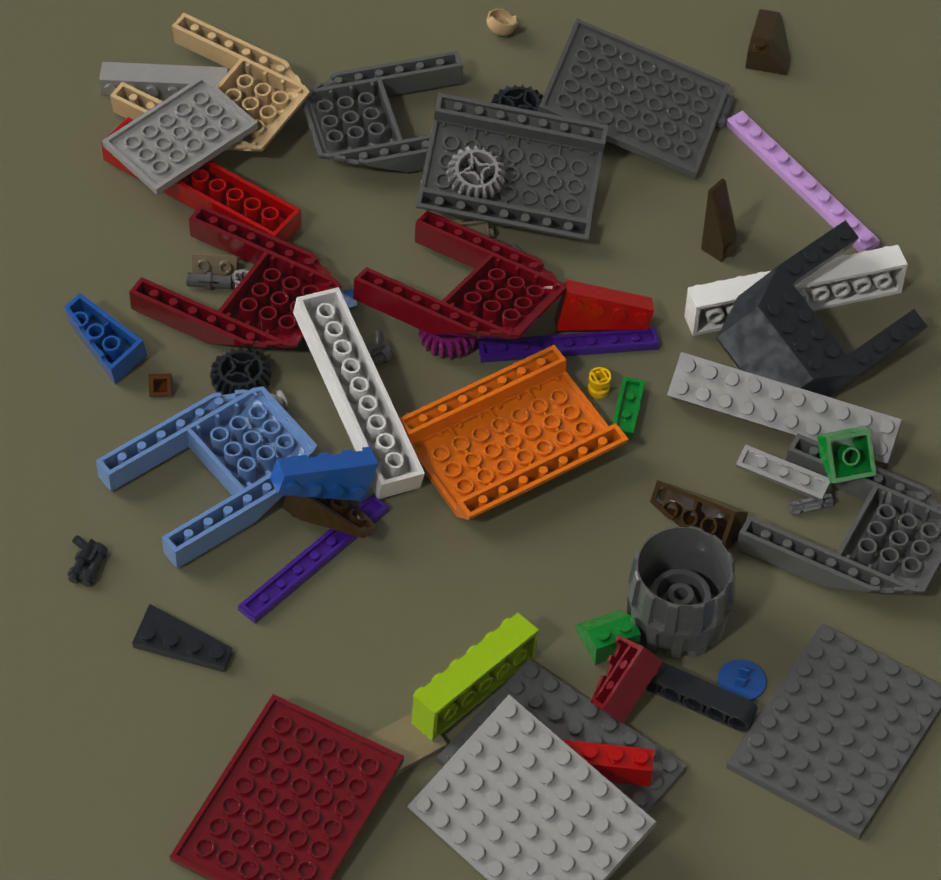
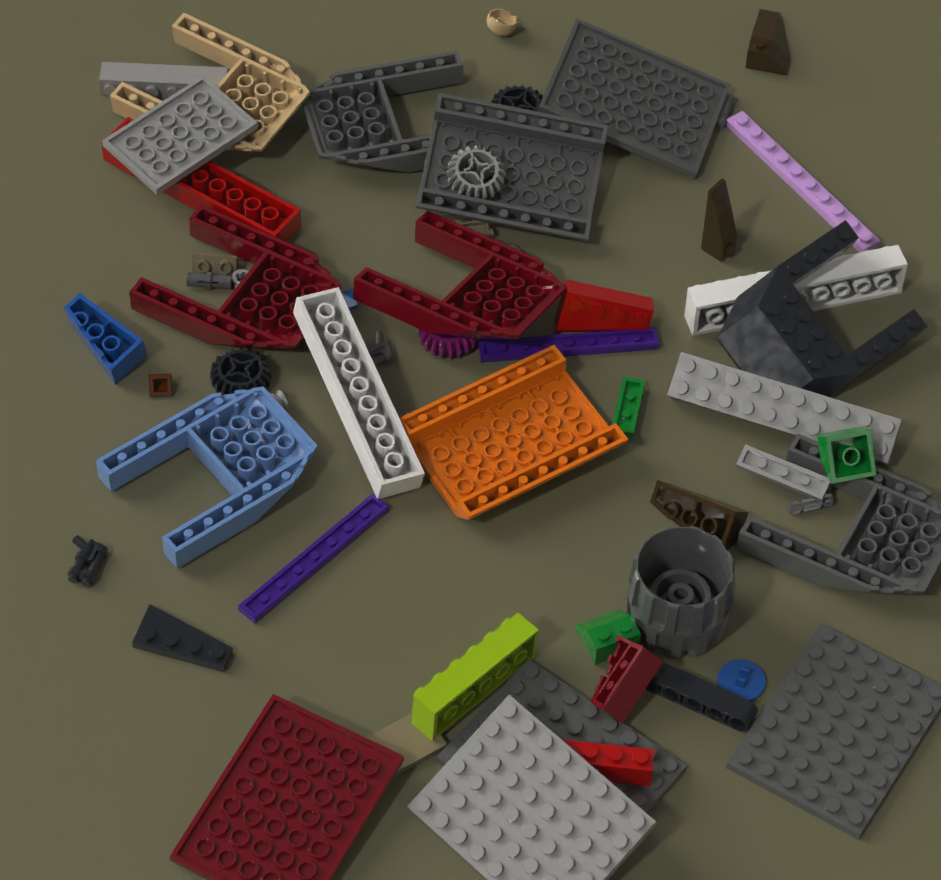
blue wedge [270,447,379,501] -> none
dark brown wedge [282,496,378,538] -> none
yellow wheel [588,367,611,399] -> none

